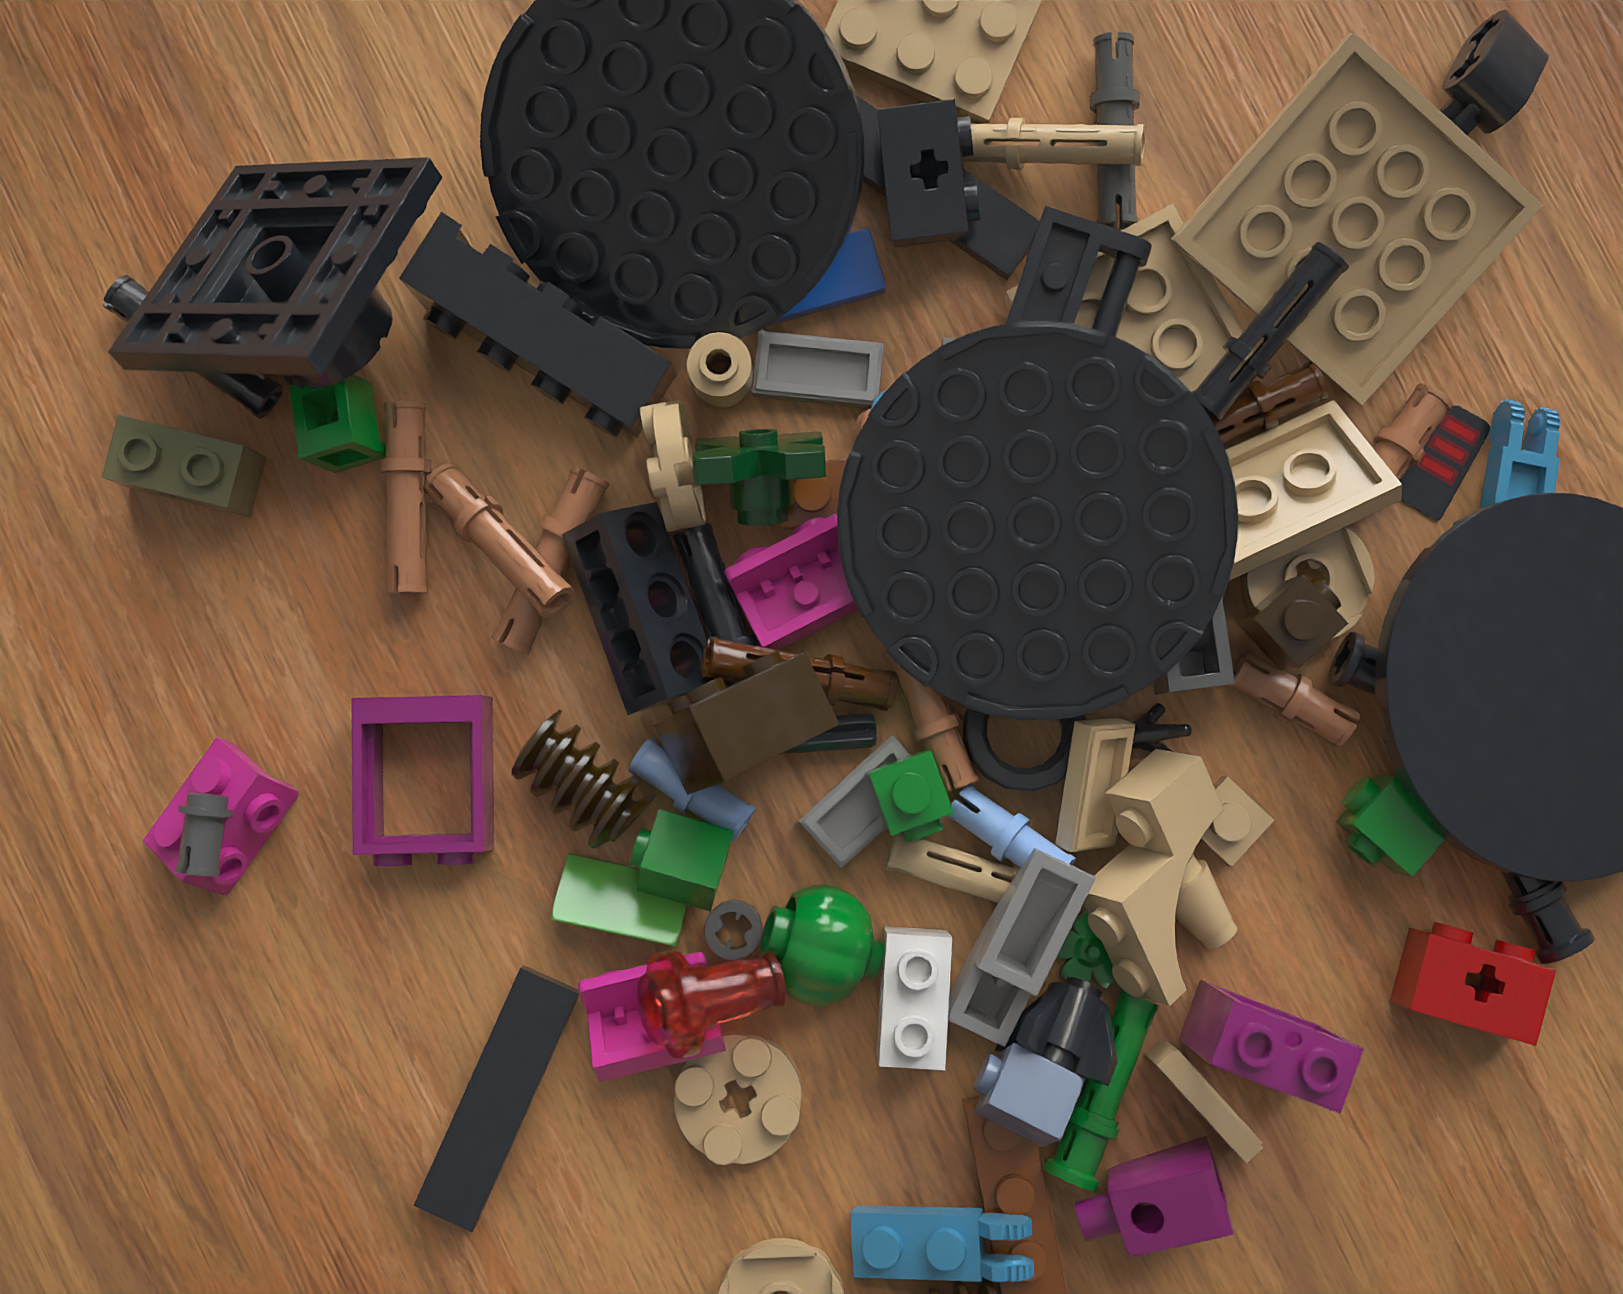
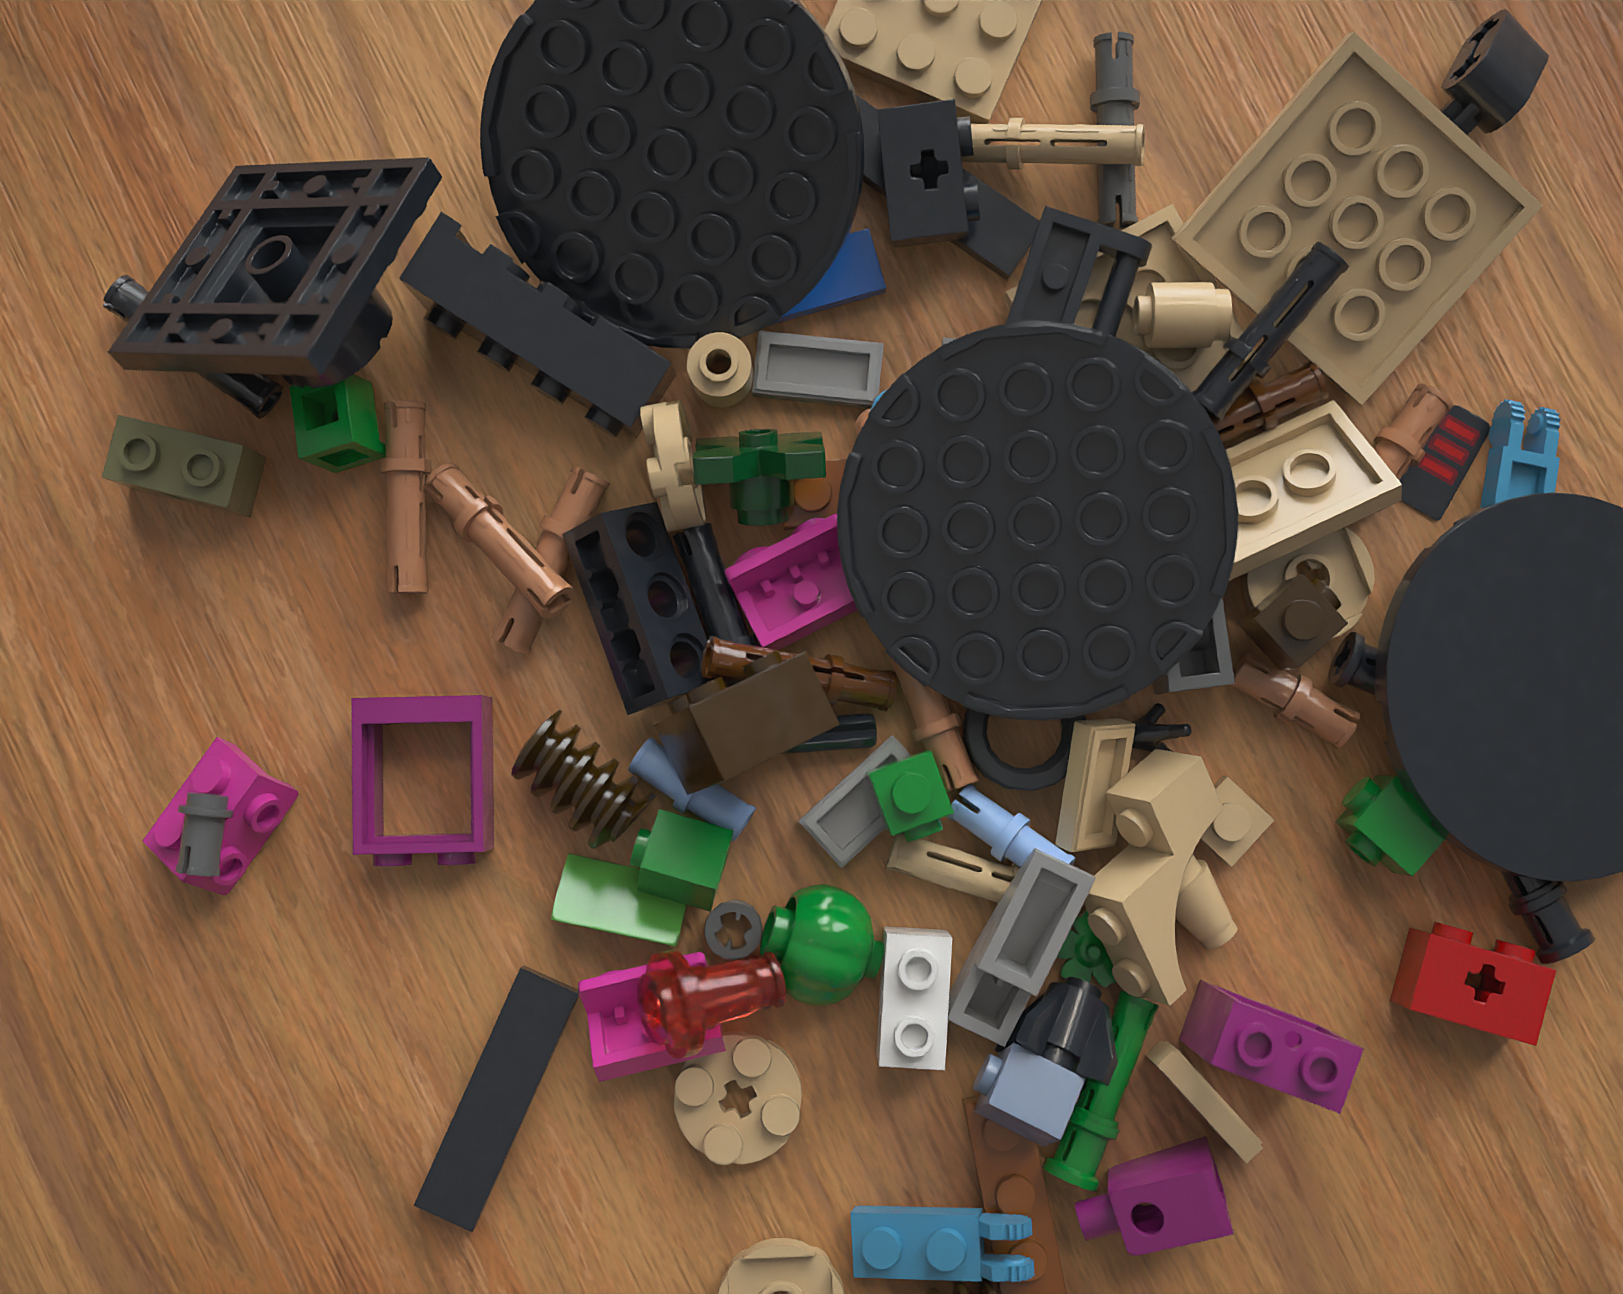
none -> tan brick [1133,282,1232,348]

